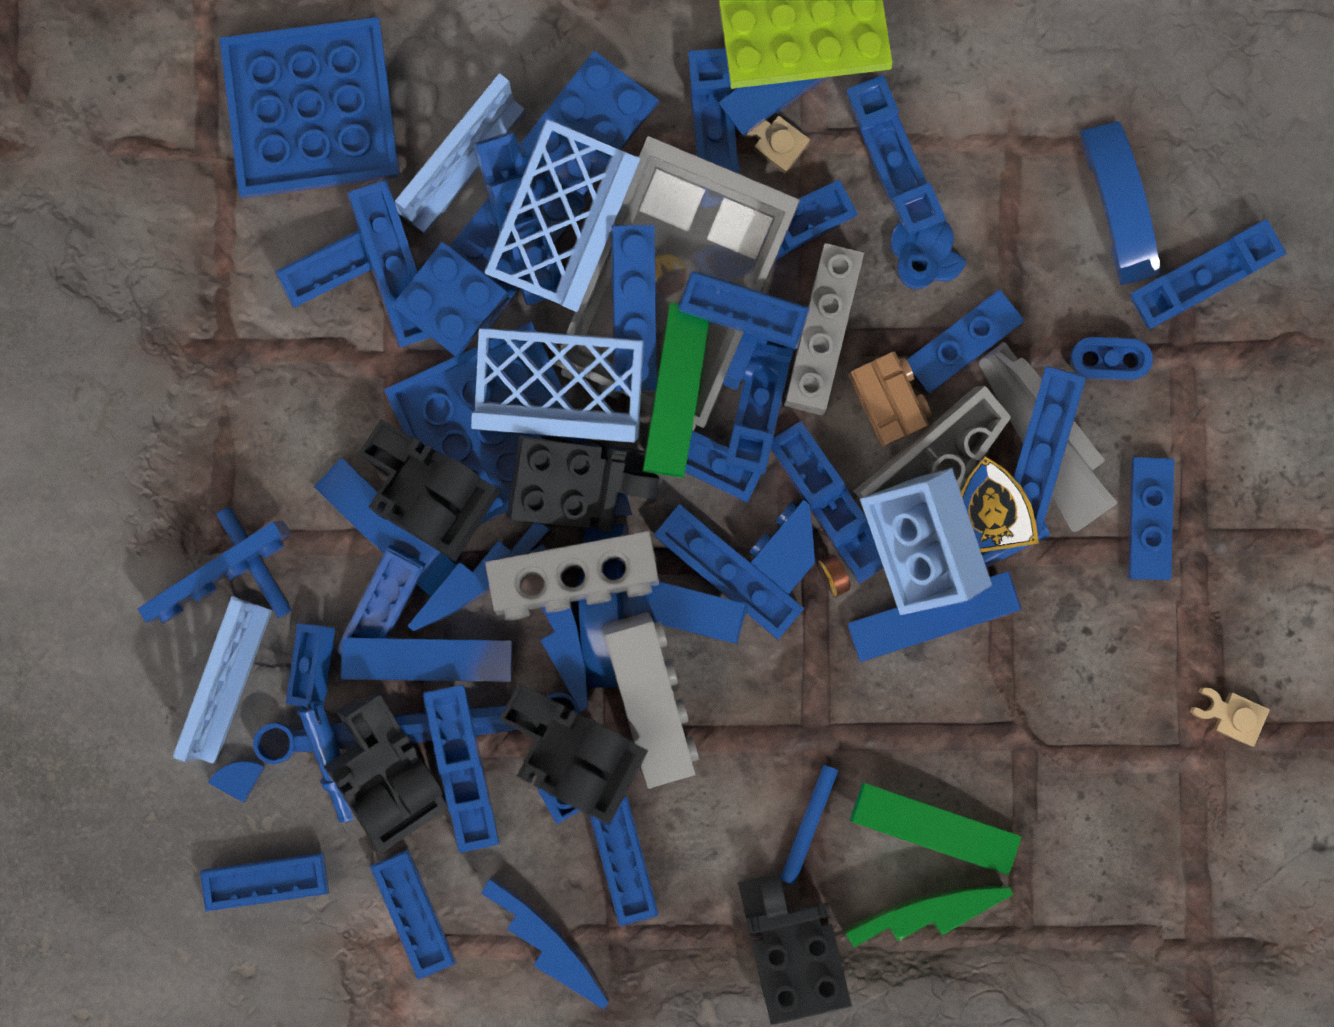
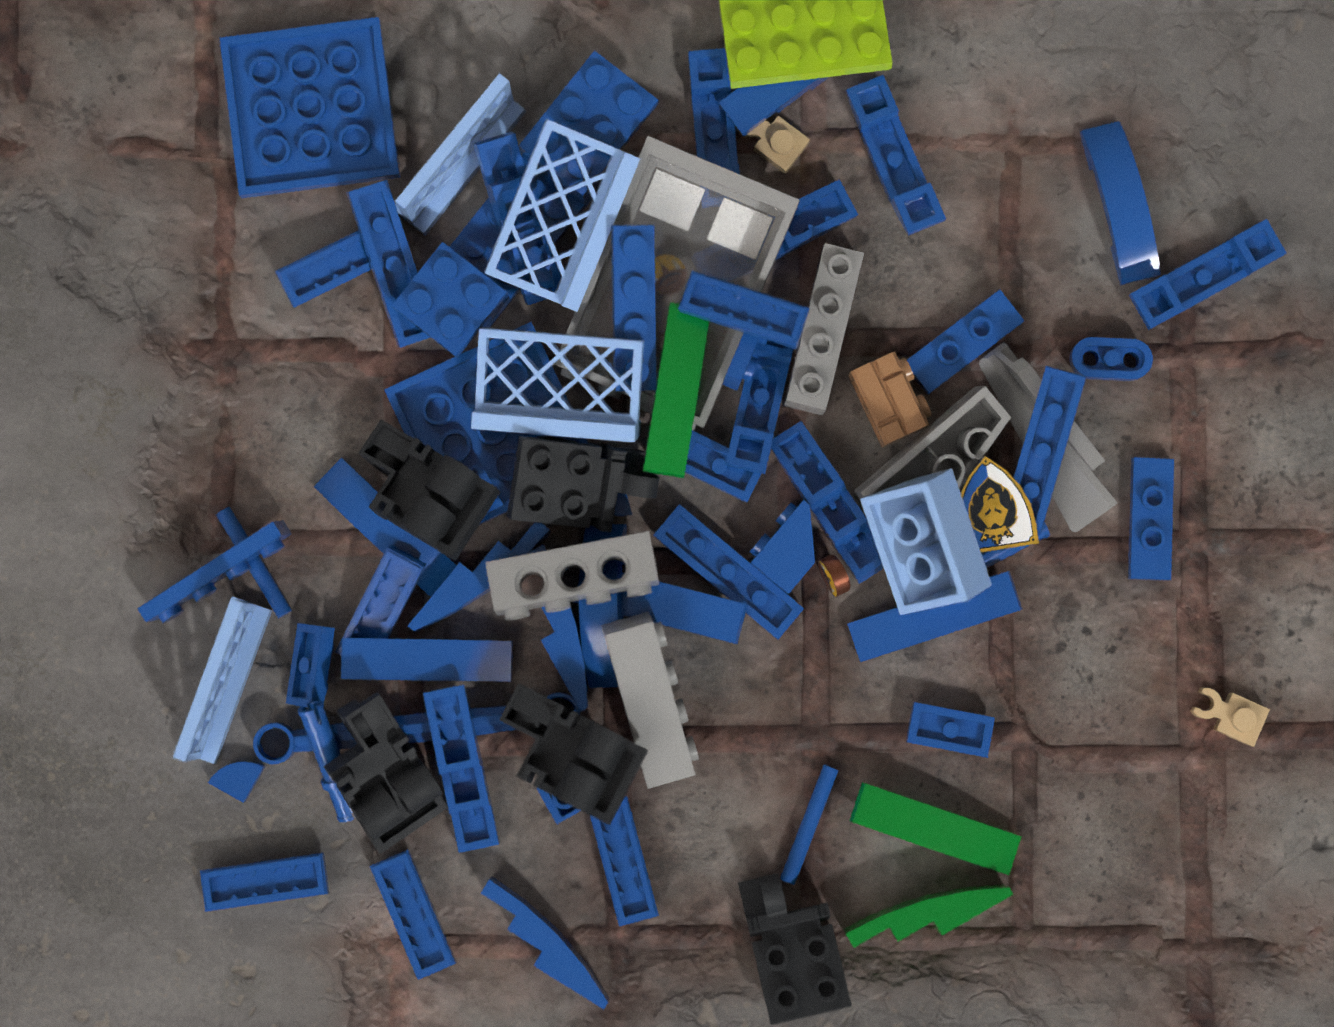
blue plate [890,221,966,289] -> none
none -> blue plate [906,702,995,758]

